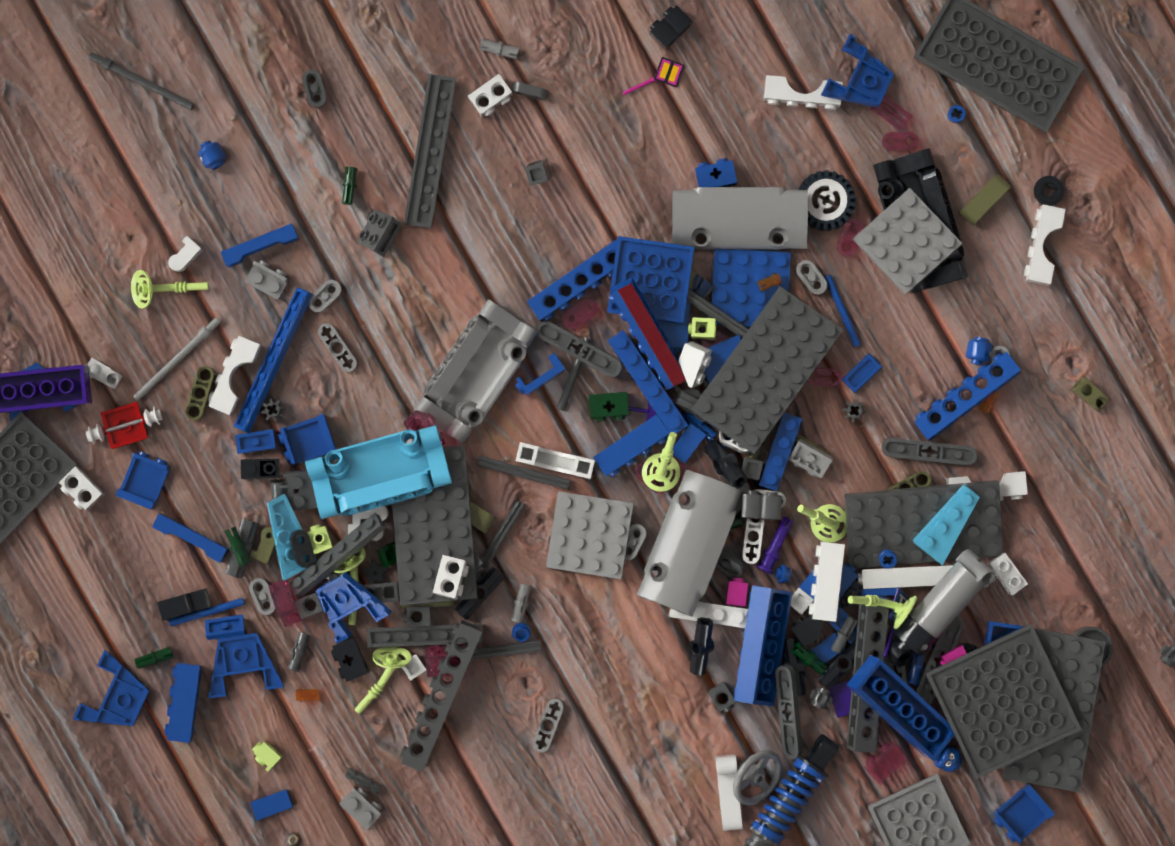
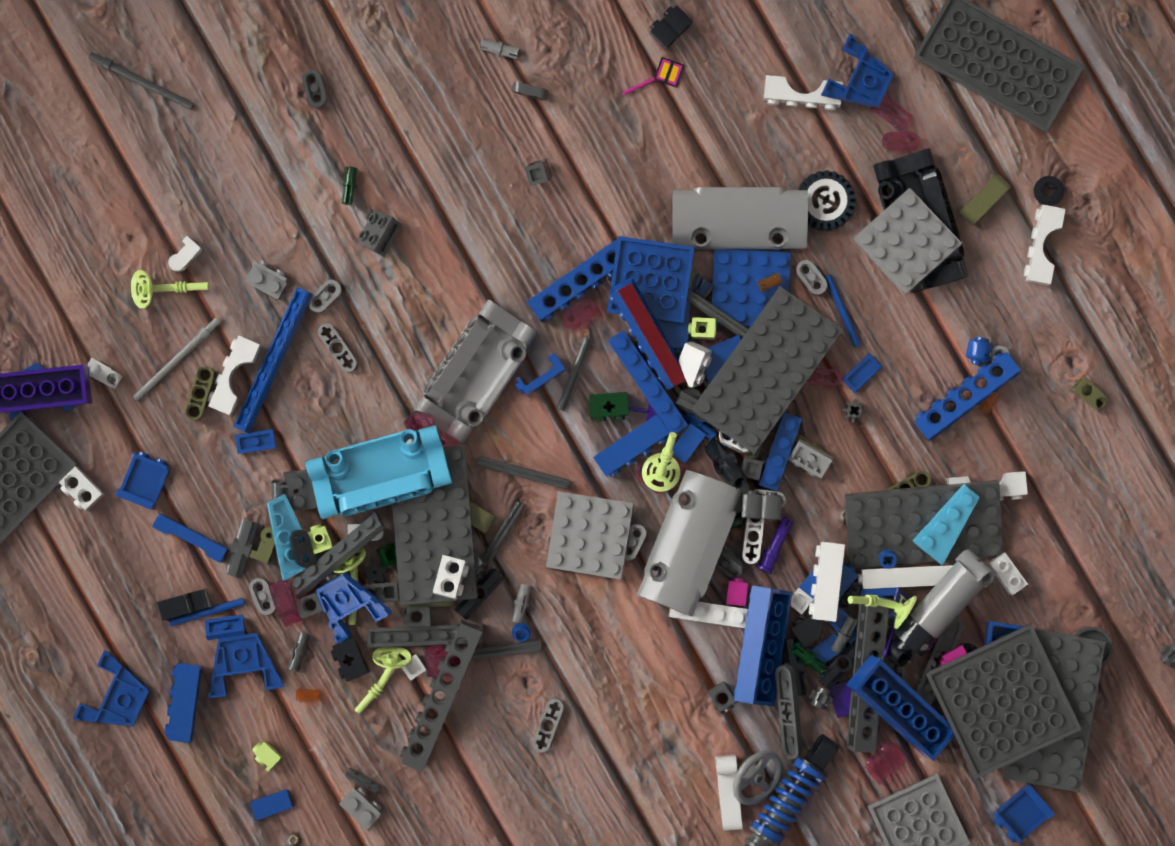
red plate [86,402,163,450] -> none
dark green axle [134,646,174,669] -> none
blue head [198,140,226,170] -> none
blue piece [221,223,299,268] -> none
dark green pin [224,526,251,567] -> none
black slope [241,459,280,479] -> none
dark grey gear [261,398,286,422] -> none
blue panel [278,414,337,466] -> none
white leg [352,506,389,524] -> none
dark grey plate [404,74,457,229] -> none
white brick [468,74,513,117] -> none
white arch [515,442,595,480] -> none
dark grey piece [536,321,622,378] -> none
black piece [689,617,714,676] -> none
blue brick [695,158,737,187] -> none
blue plate [775,564,791,584] -> none
yellowish green dish [797,504,847,543] -> none
clear pink plate [837,219,864,257] -> none
dark grey piece [881,438,977,465] -> none
blue axle [907,652,925,685] -> none
blue head [934,744,963,772] -> none
blue bush [947,105,965,123] -> none

